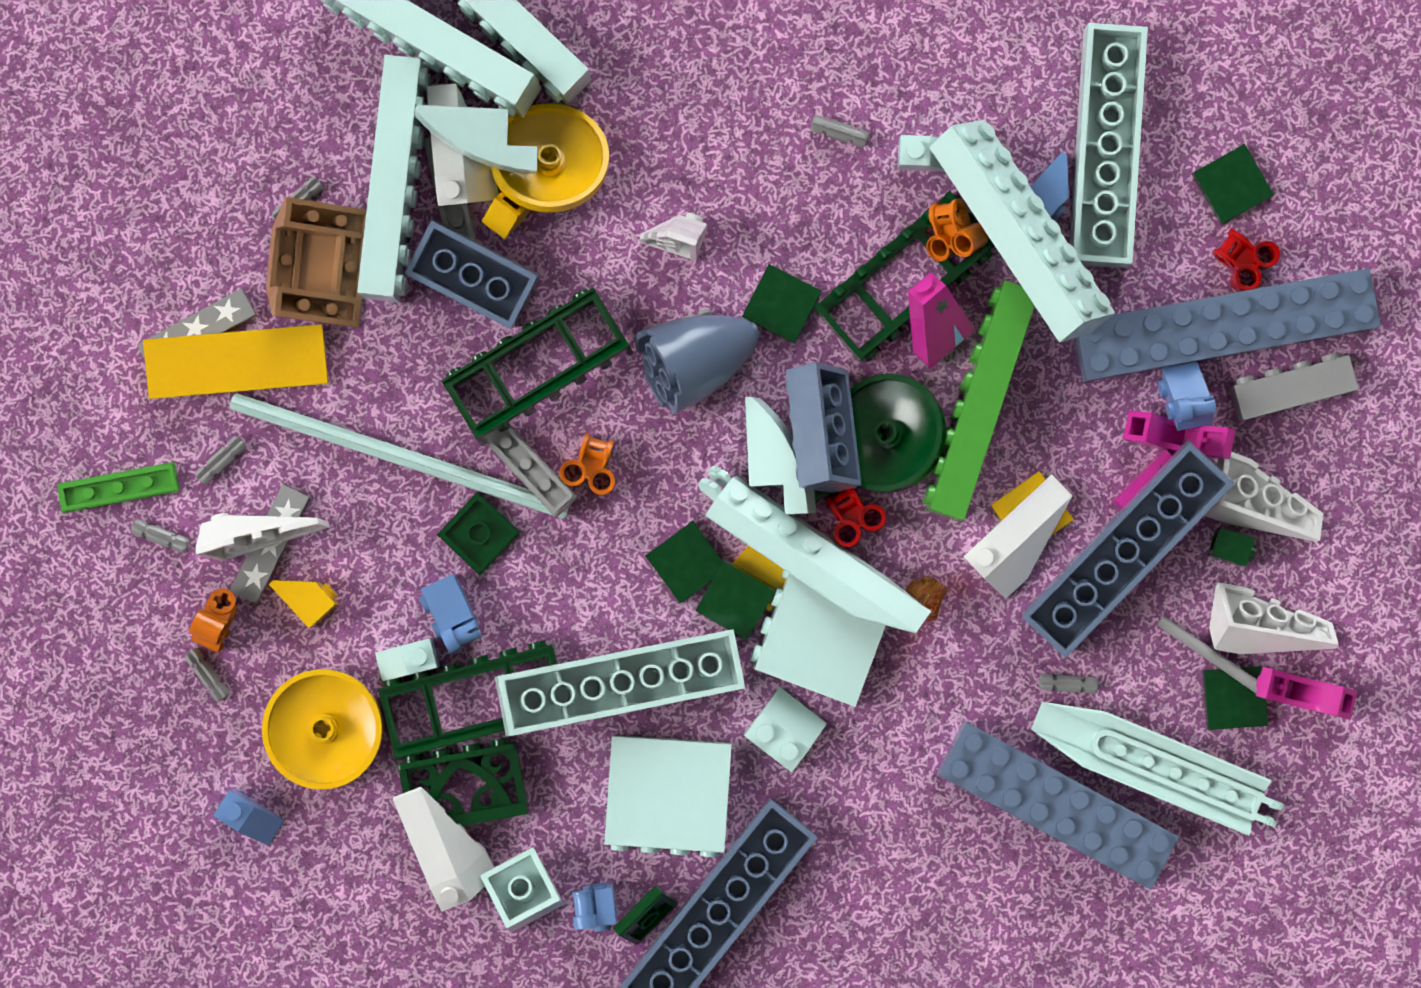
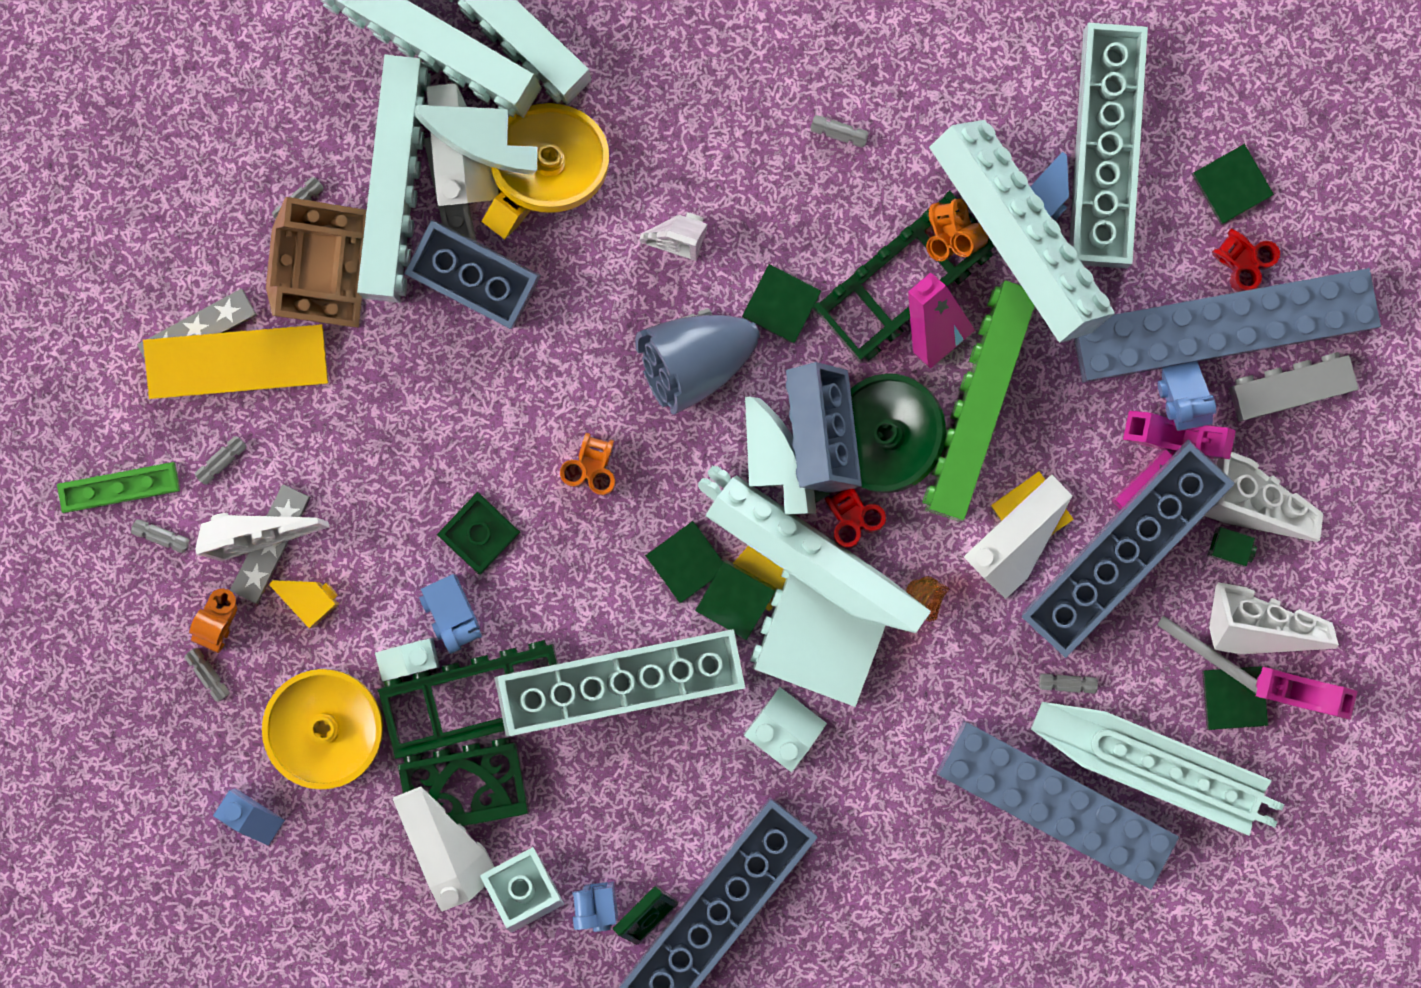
light aqua axle [230,393,569,519] -> none
dark green window [441,287,633,446] -> none
light grey tile [483,427,578,518] -> none
light aqua brick [604,735,732,857] -> none
light aqua slope [897,135,945,172] -> none

